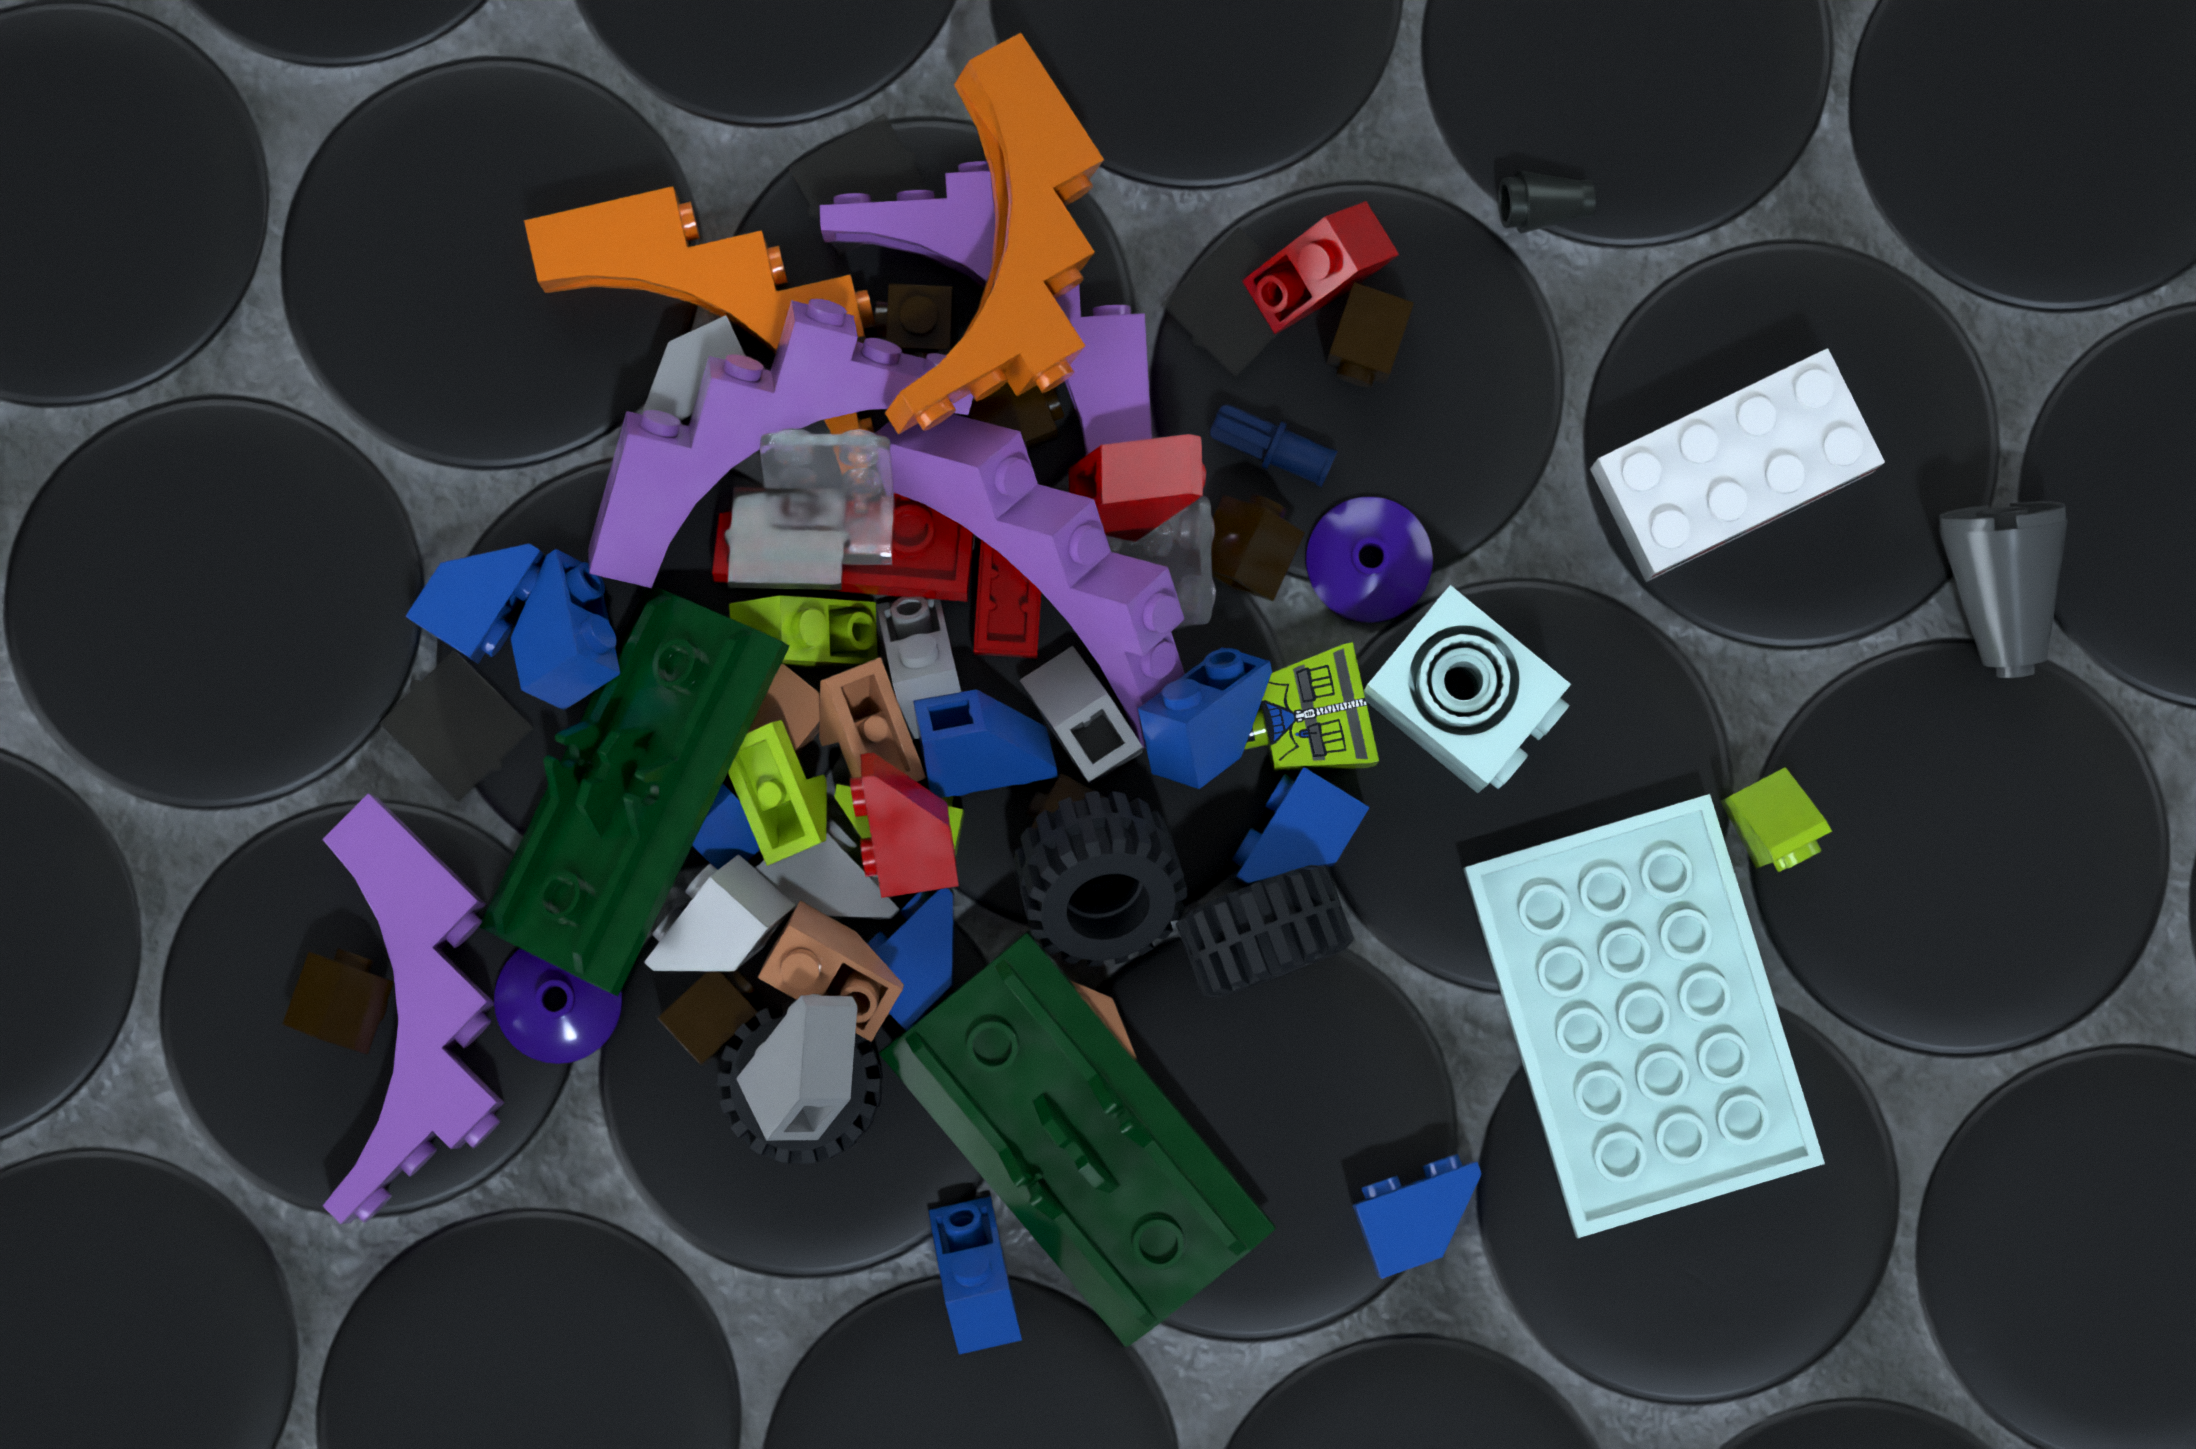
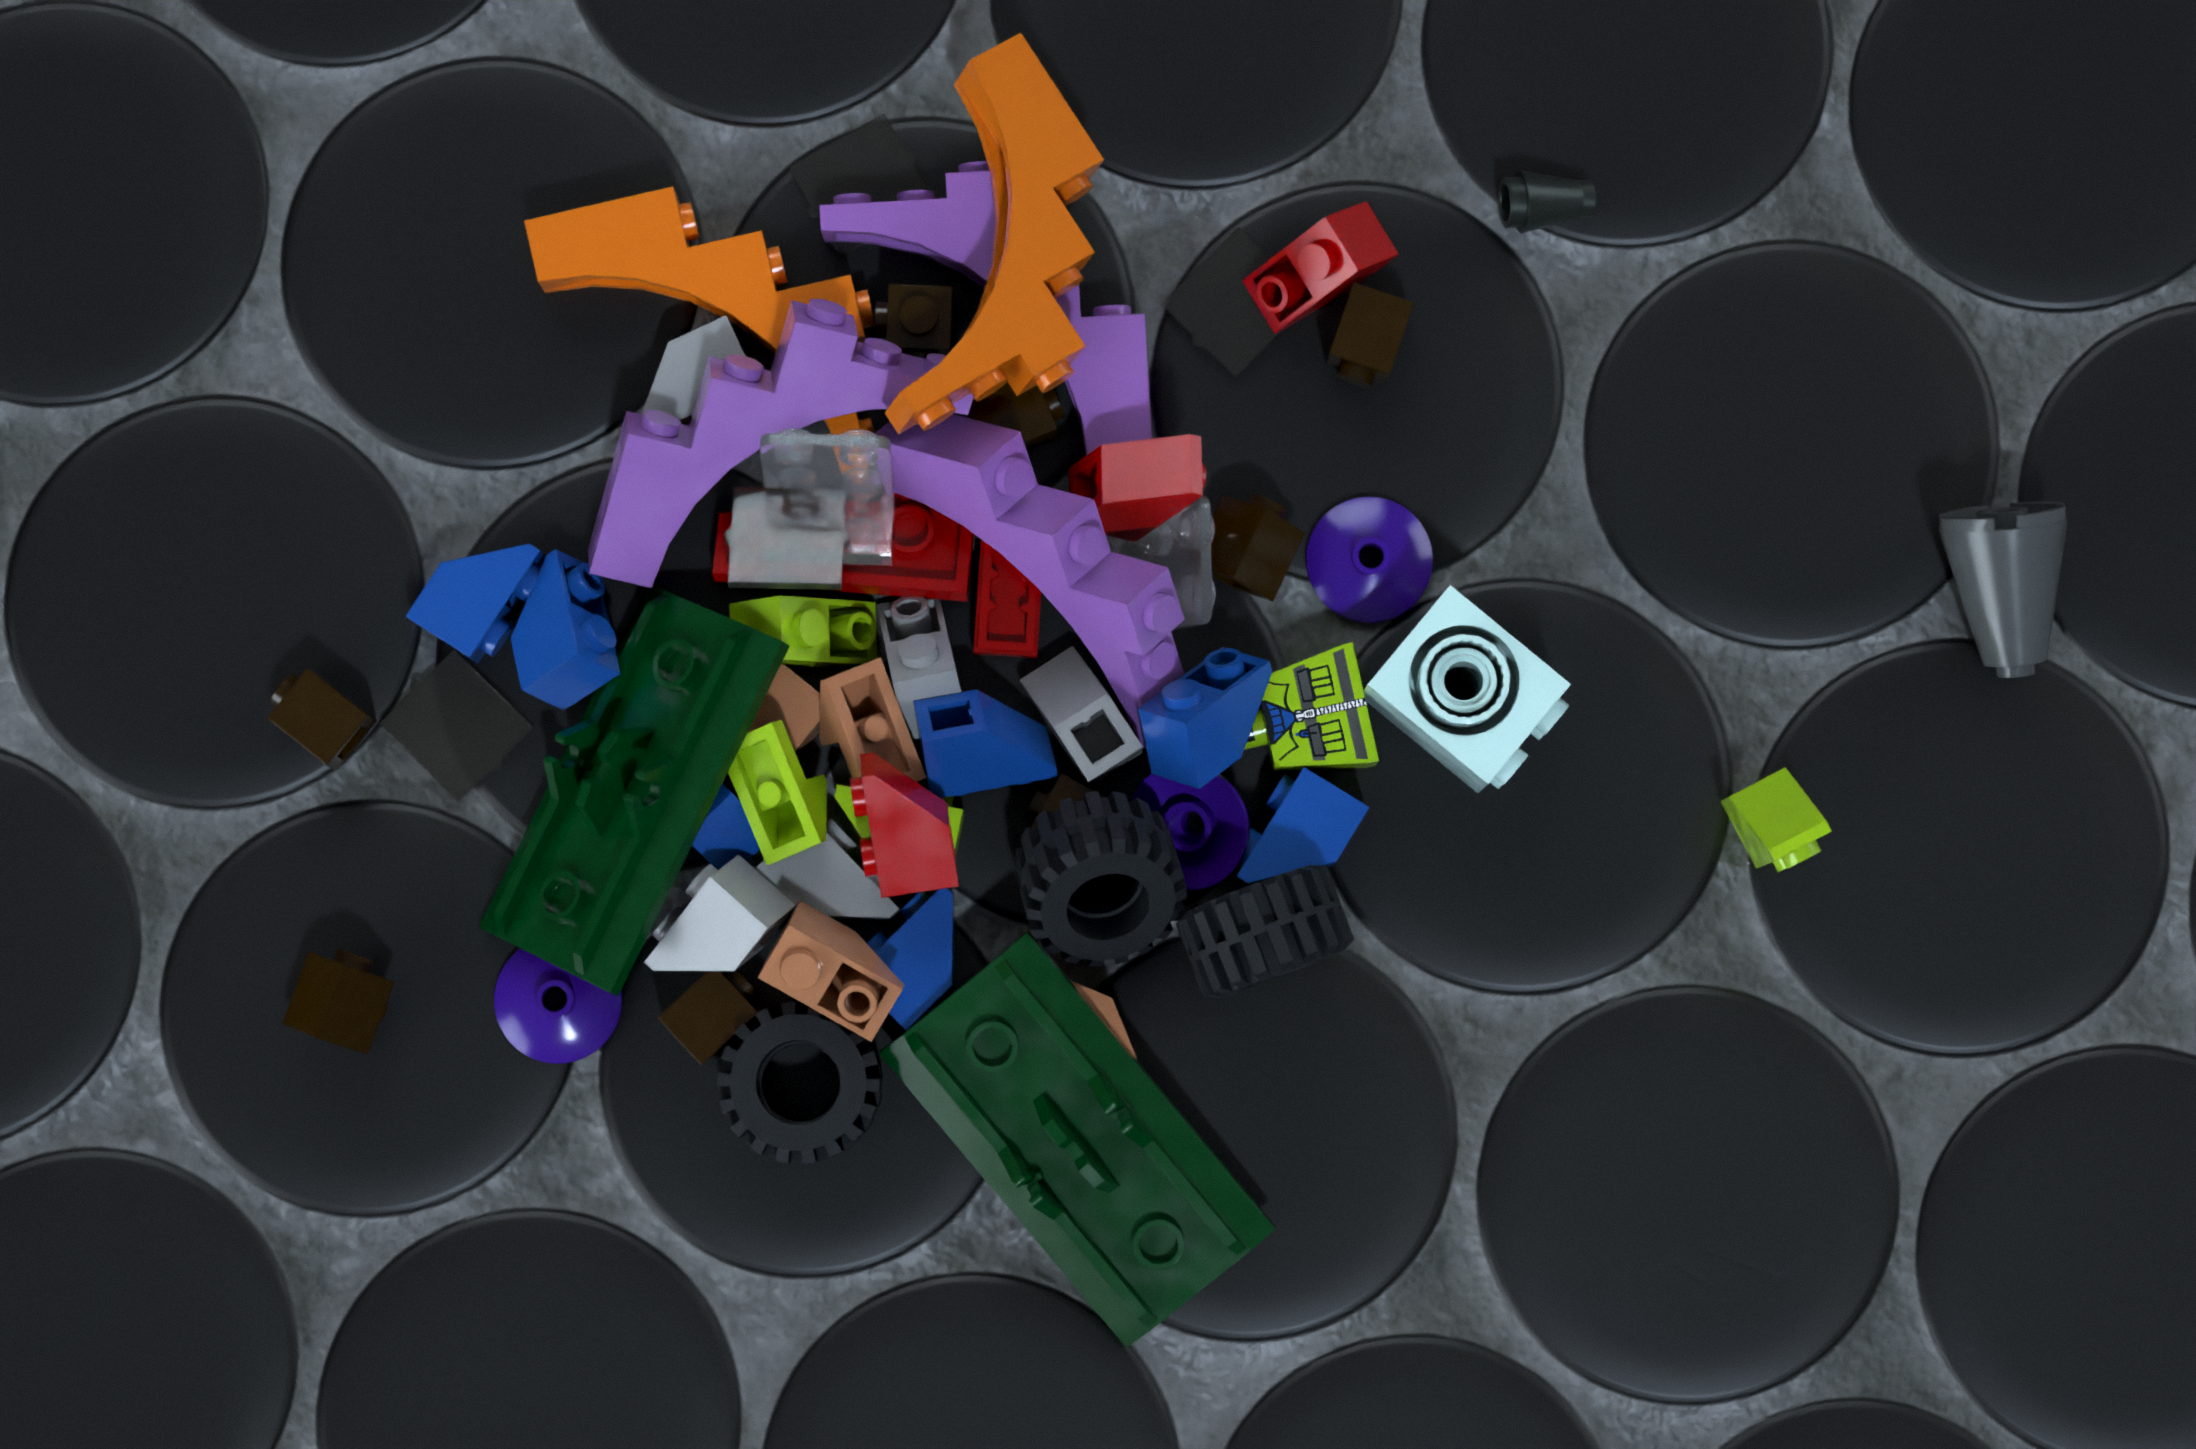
medium lavender arch [323,793,505,1224] -> none
light grey slope [736,994,857,1141] -> none
blue slope [928,1196,1022,1355] -> none
dark blue axle [1210,404,1337,488] -> none
blue slope [1352,1154,1482,1279] -> none
light aqua plate [1463,794,1825,1238] -> none
white brick [1590,348,1885,582] -> none
none -> dark brown brick [267,668,377,770]
none -> dark purple dish [1130,773,1249,890]

